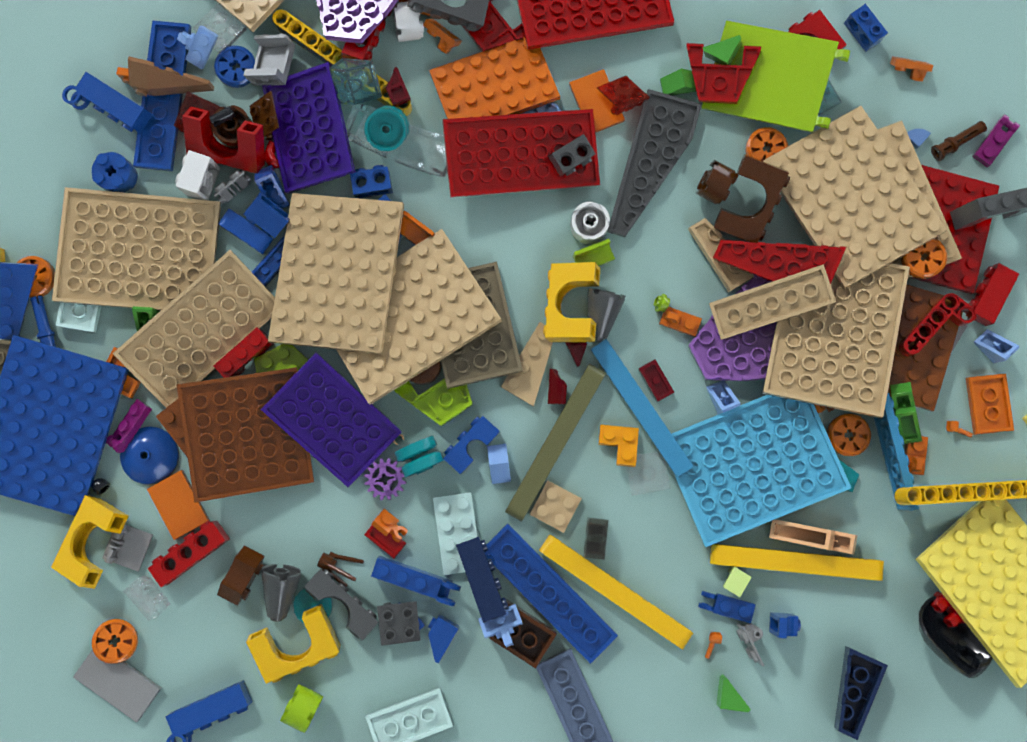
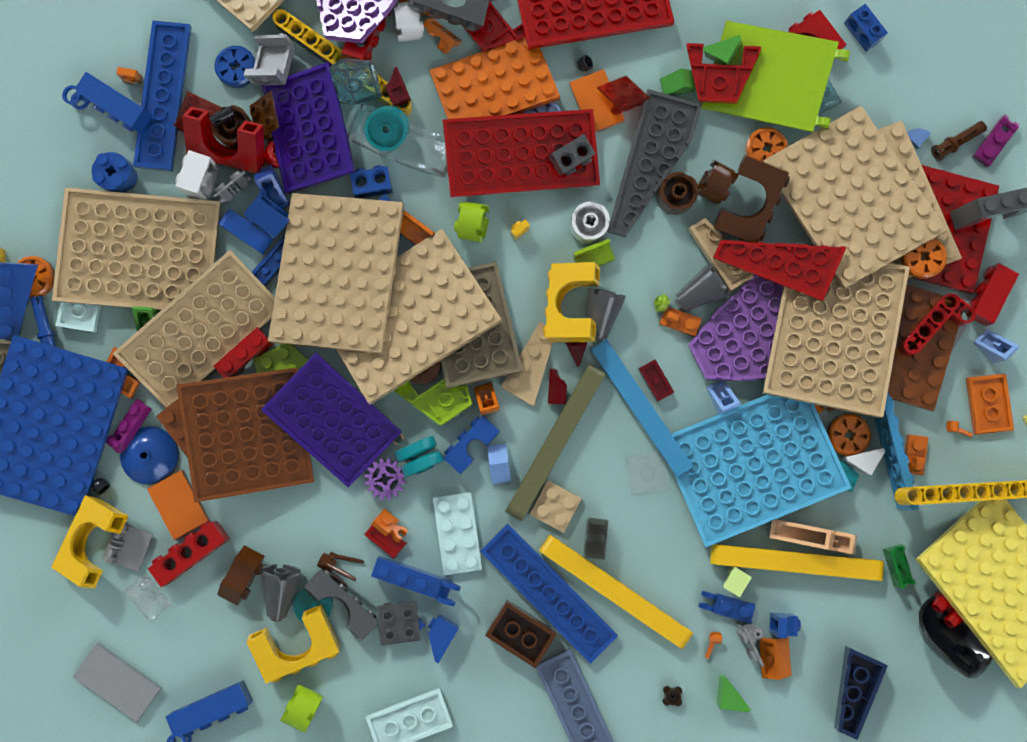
orange wheel [92,619,138,664] -> none
medium nougat wedge [128,56,214,97] -> none
light blue hinge [177,26,218,70] -> none
clear plate [193,3,247,54] -> none
dark blue wedge [456,537,509,623] -> none
light blue hinge [478,604,523,648] -> none
light orange plate [598,424,639,467] -> none
tan plate [709,264,836,340] -> none
orange hinge [890,56,934,82] -> none
bright green slope [890,382,922,444] -> none
none -> lime brick [454,201,490,243]
none -> orange slope [474,382,500,416]
none -> yellow plate [511,219,530,241]
none -> black hinge [577,55,593,72]
none -> reddish brown brick [657,172,699,215]
none -> dark brown plate [662,686,682,706]
none -> dark grey cone [674,263,730,311]
none -> orange panel [759,637,792,680]
none -> white slope [841,448,885,475]
none -> green hinge [883,544,916,589]

